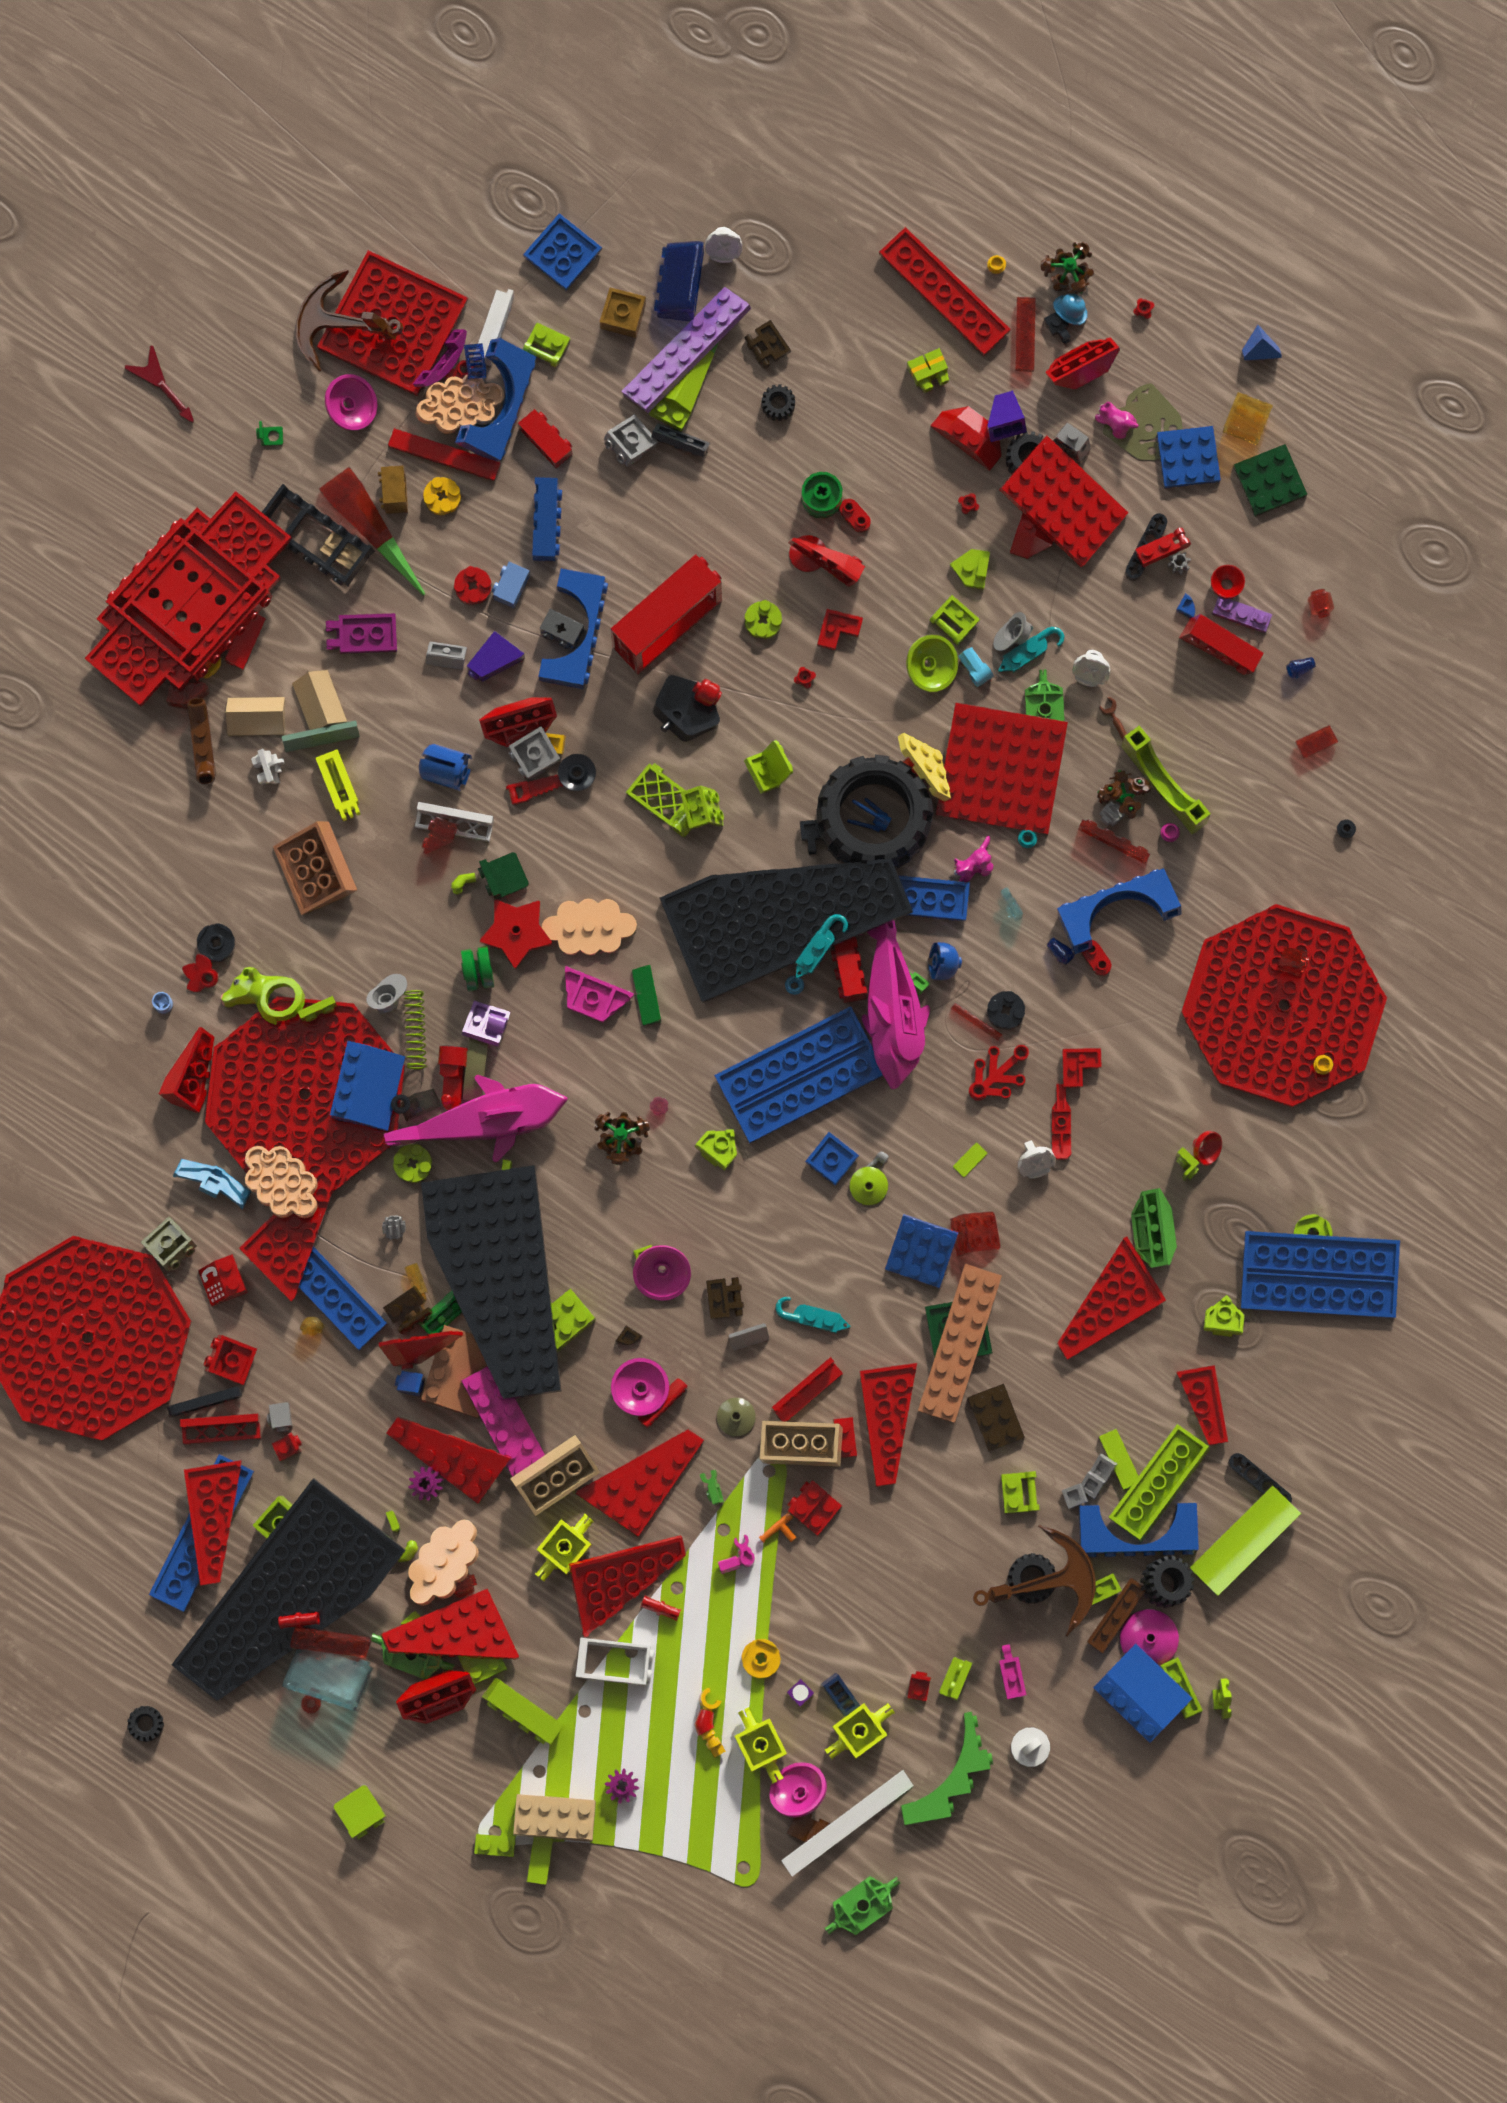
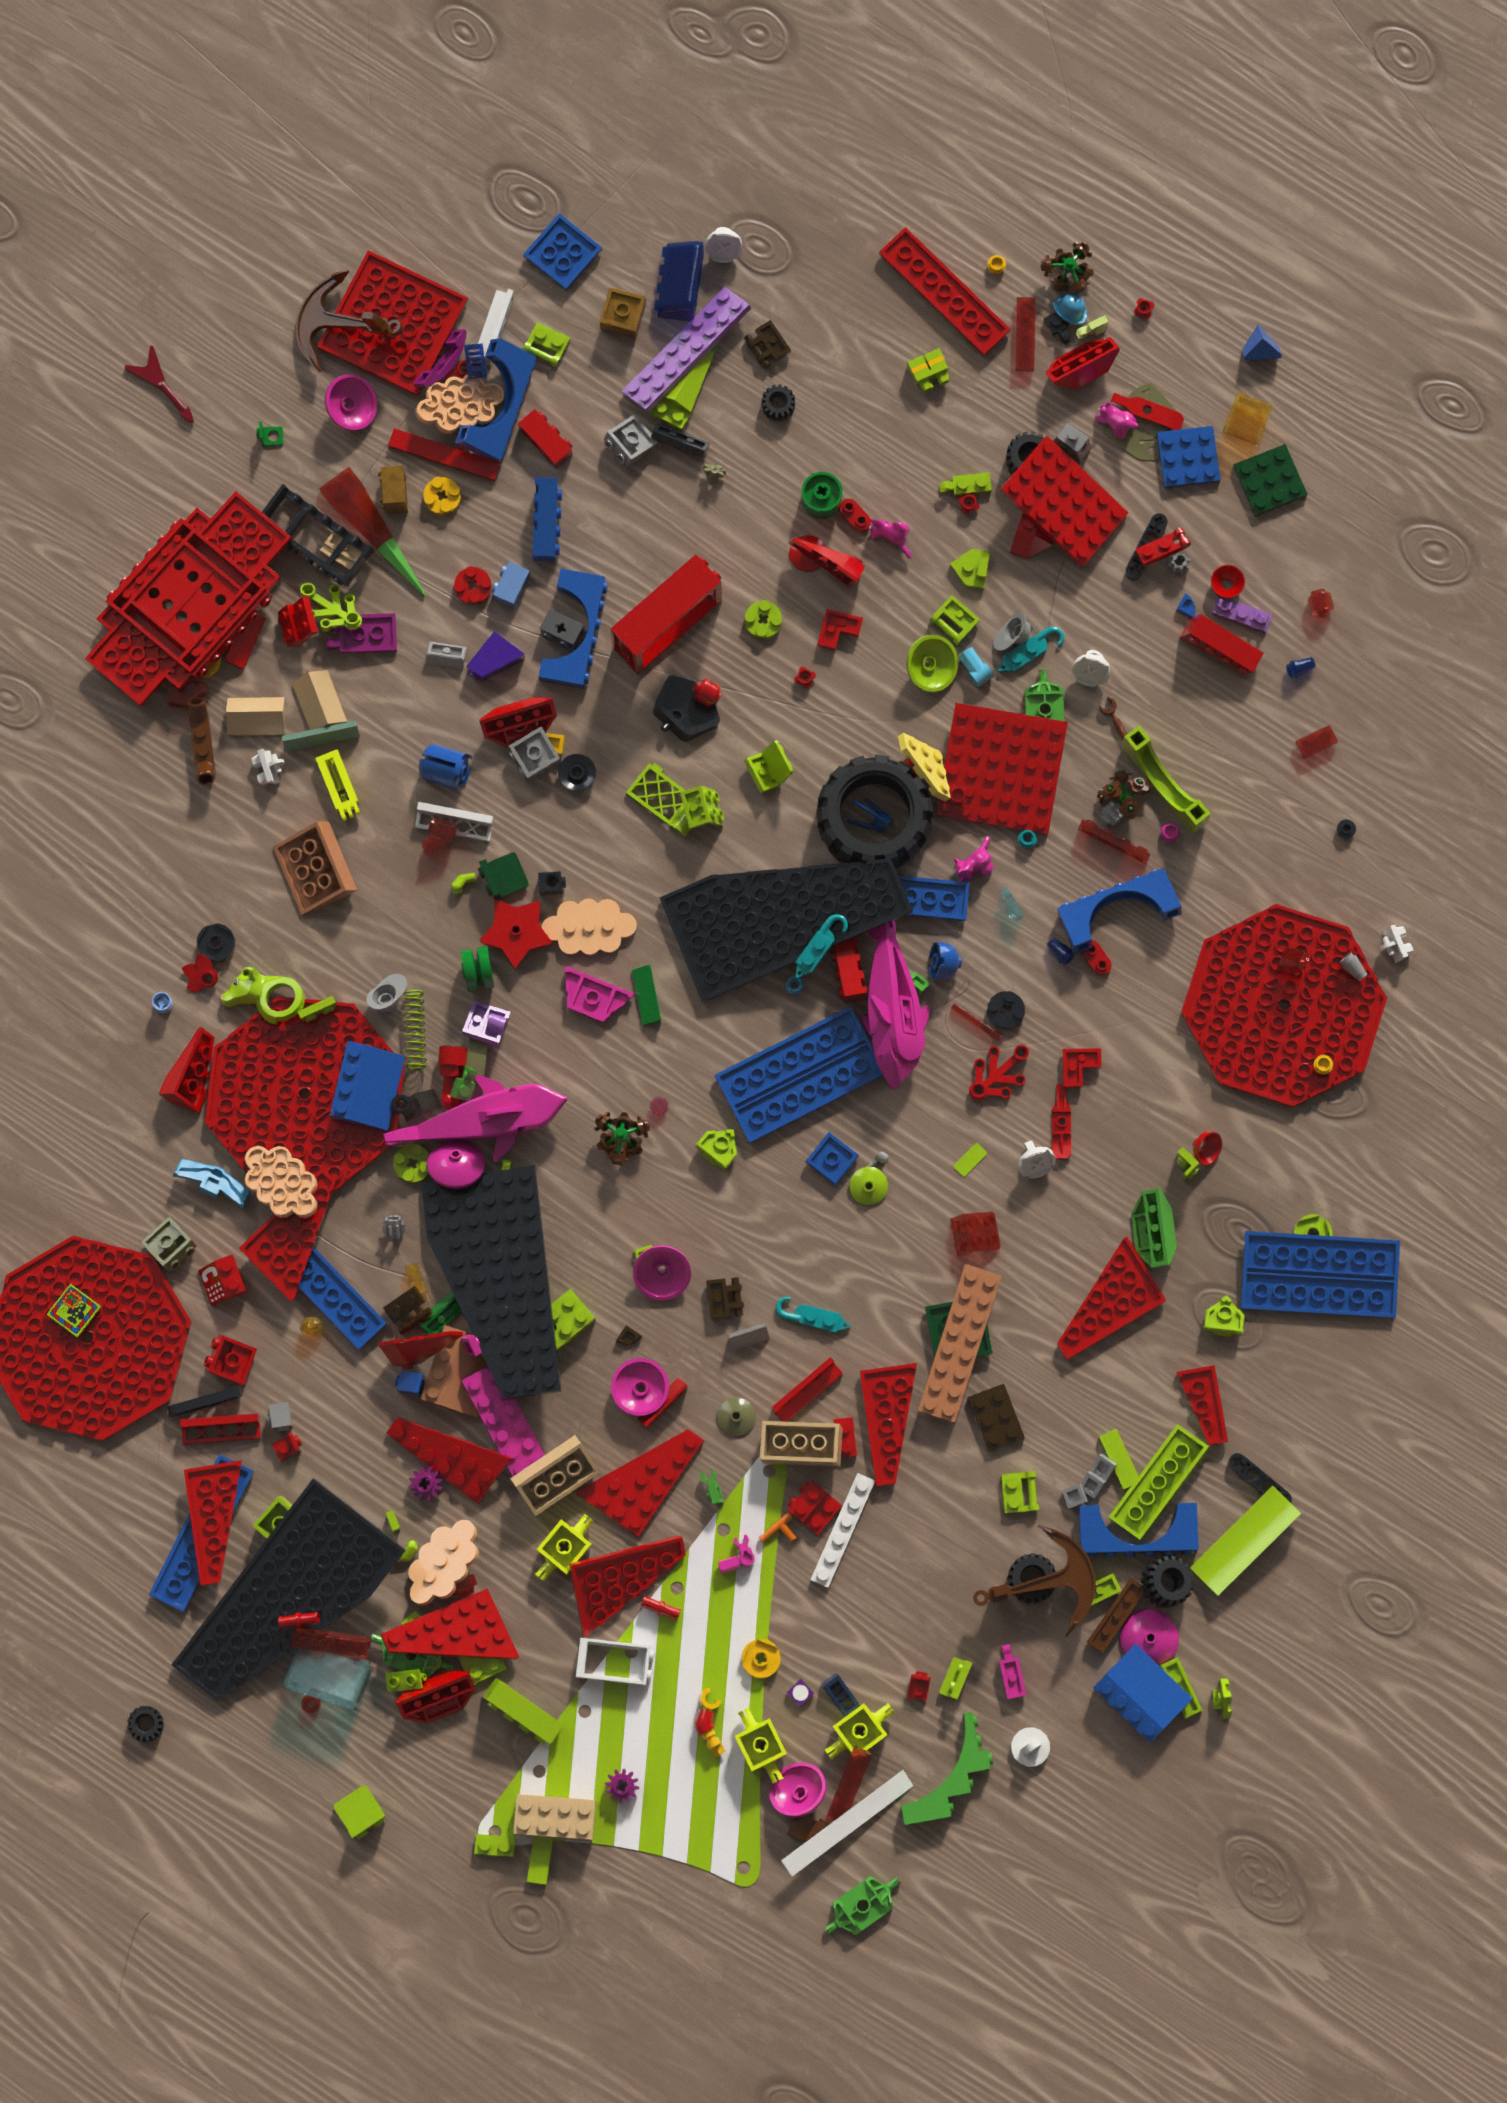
red piece [506,774,564,805] -> none
black plate [800,819,821,855] -> none
blue plate [885,1214,958,1288] -> none
red wedge [930,406,1001,471] -> none
dark purple slope [988,391,1027,442] -> none
none -> tile [47,1284,102,1338]
none -> red plate [278,597,318,647]
none -> lime plant [300,583,362,632]
none -> lime hinge [384,1669,427,1692]
none -> dark pink dish [427,1140,485,1189]
none -> bright green plate [450,1066,477,1101]
none -> dark pink plate [460,1335,482,1356]
none -> black brick [538,871,566,895]
none -> olive plant [703,464,727,483]
none -> white plate [810,1473,875,1588]
none -> clear red plate [826,1746,872,1820]
none -> dark pink animal [869,519,911,559]
none -> lime plate [939,472,992,496]
none -> red plate [948,785,968,805]
none -> yellowish green plate [1076,315,1108,339]
none -> red piece [1110,393,1184,430]
none -> light grey cone [1340,953,1367,981]
none -> white hips [1380,925,1414,963]

